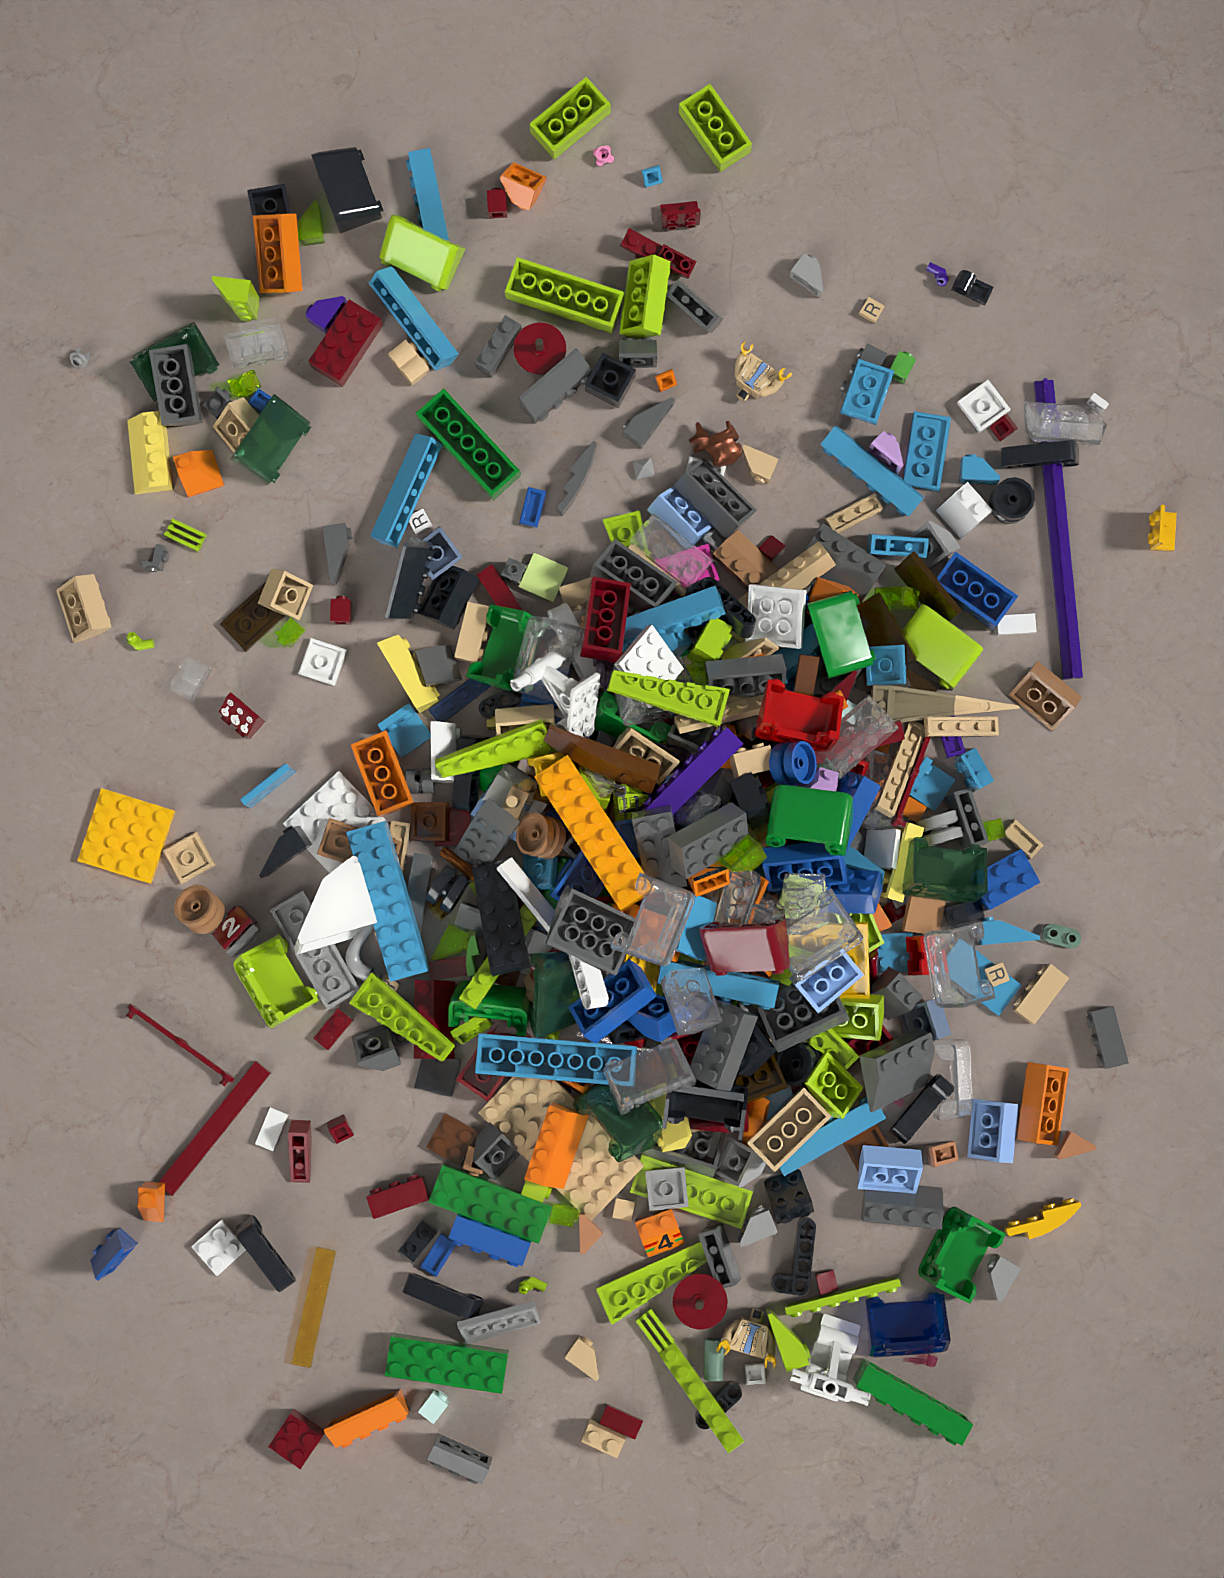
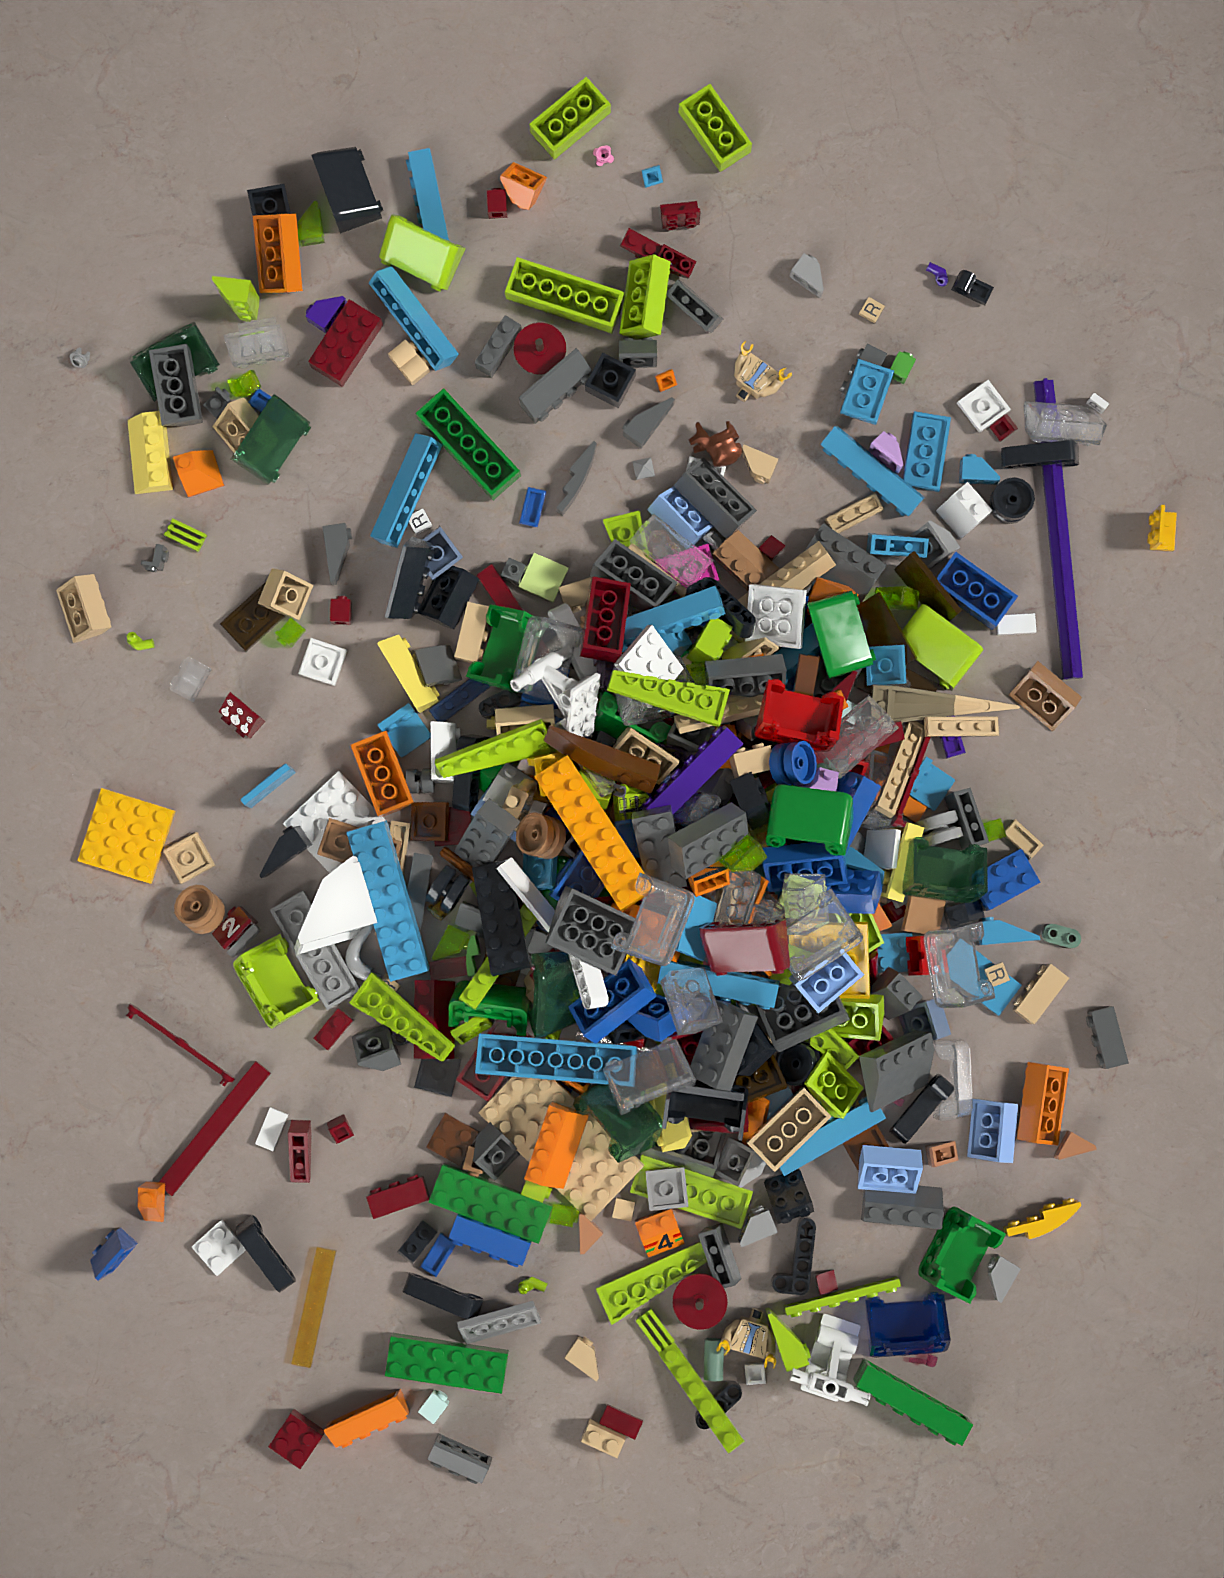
dark azure bracket [954,748,994,792] -> none

